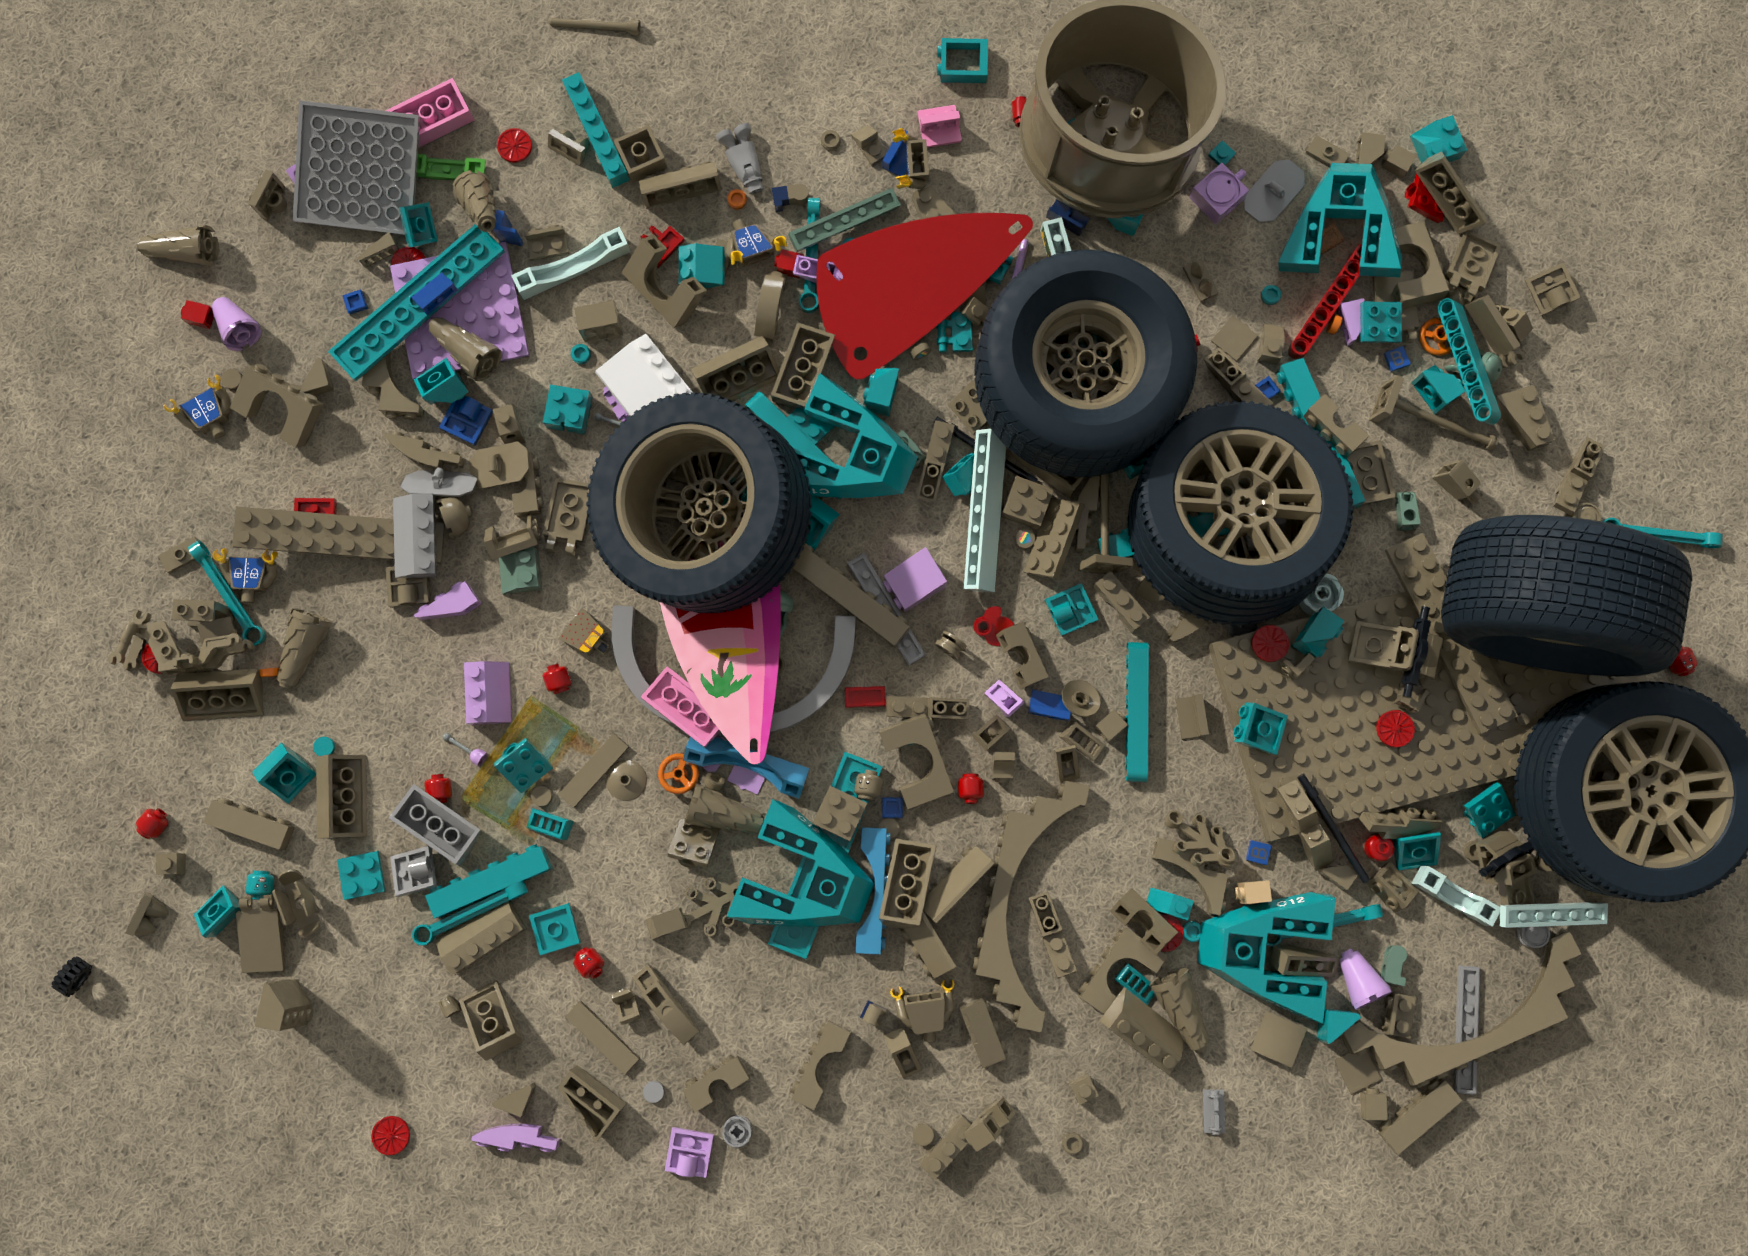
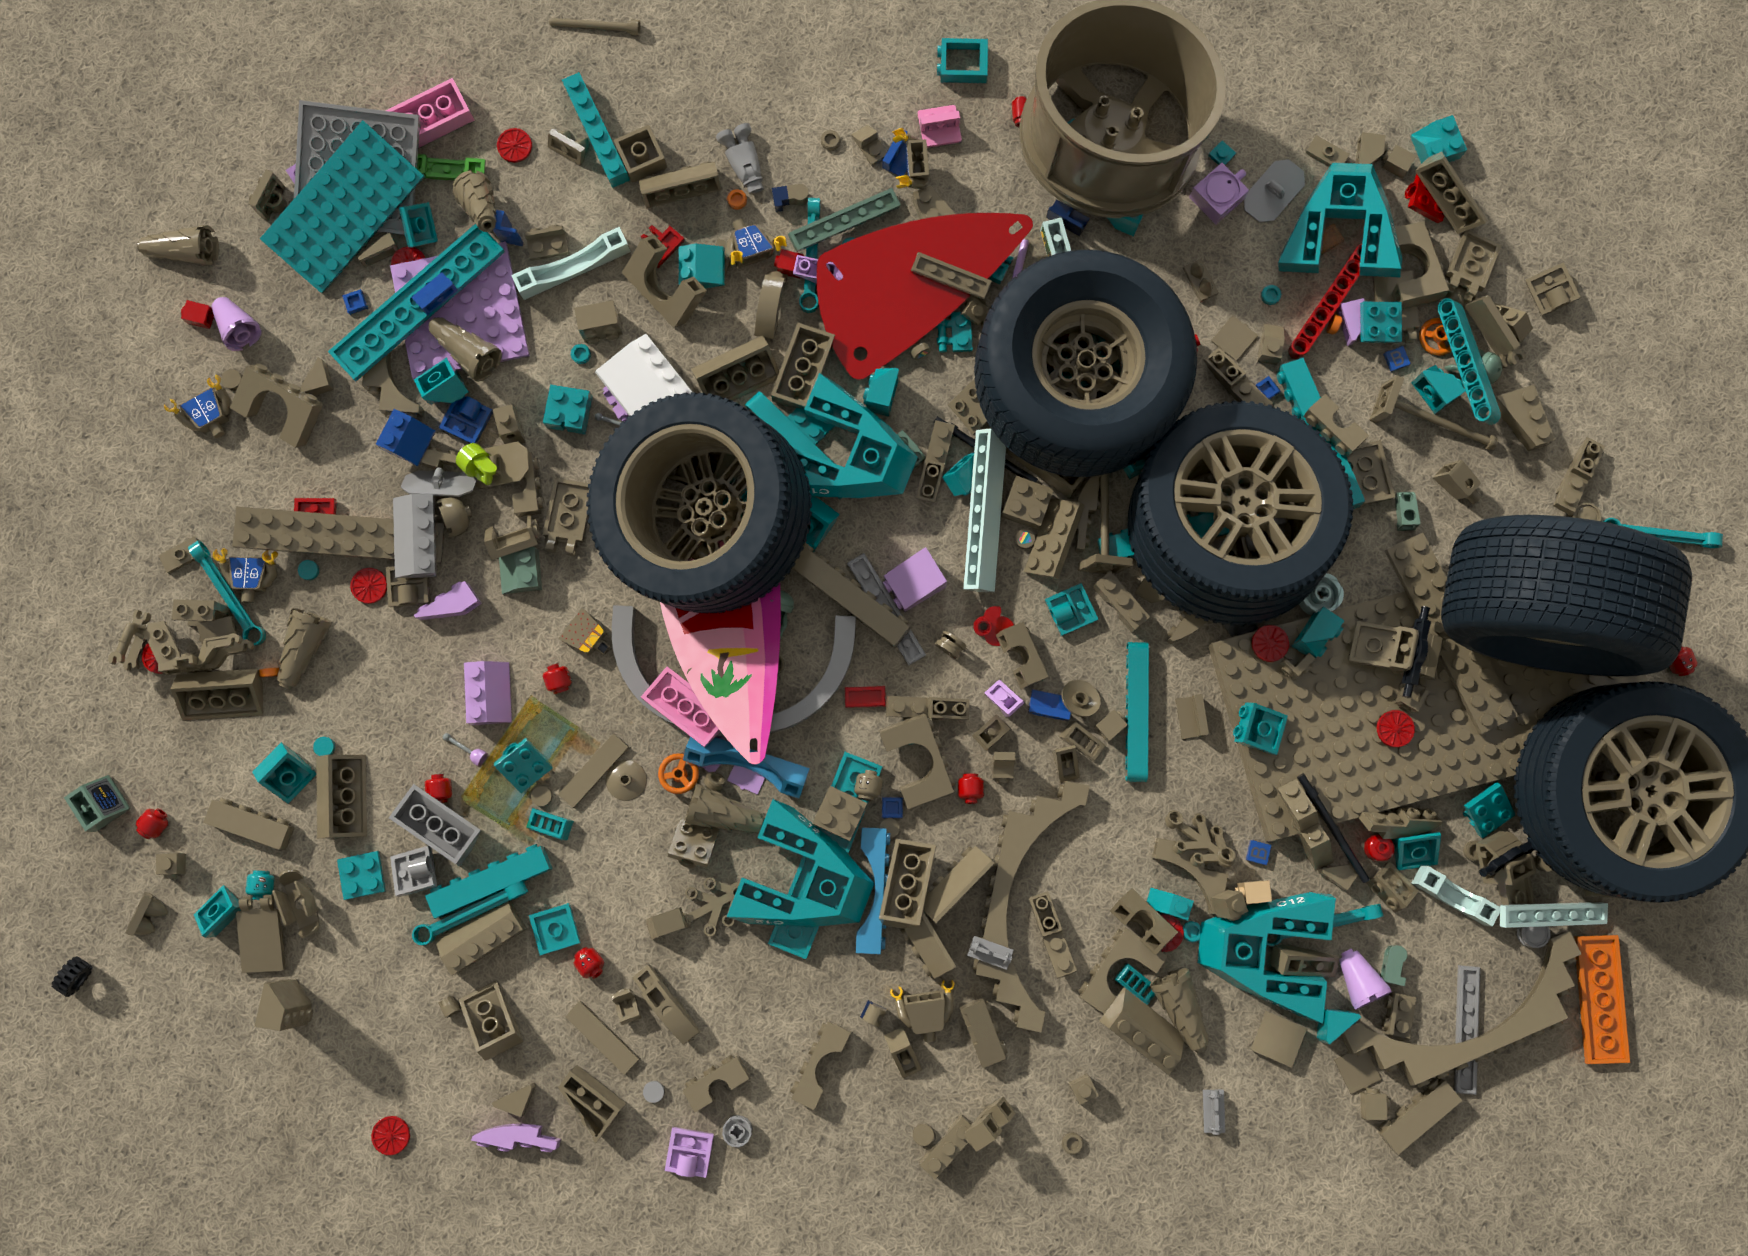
none -> sand green slope [64,775,131,832]
none -> teal plate [260,120,425,293]
none -> teal tile [298,560,320,581]
none -> red wheel [350,568,387,604]
none -> blue slope [376,409,436,466]
none -> lime piece [456,443,497,485]
none -> dark tan tile [911,252,992,300]
none -> light grey hinge [967,936,1014,970]
none -> dark tan brick [1211,890,1248,921]
none -> orange plate [1574,935,1630,1064]

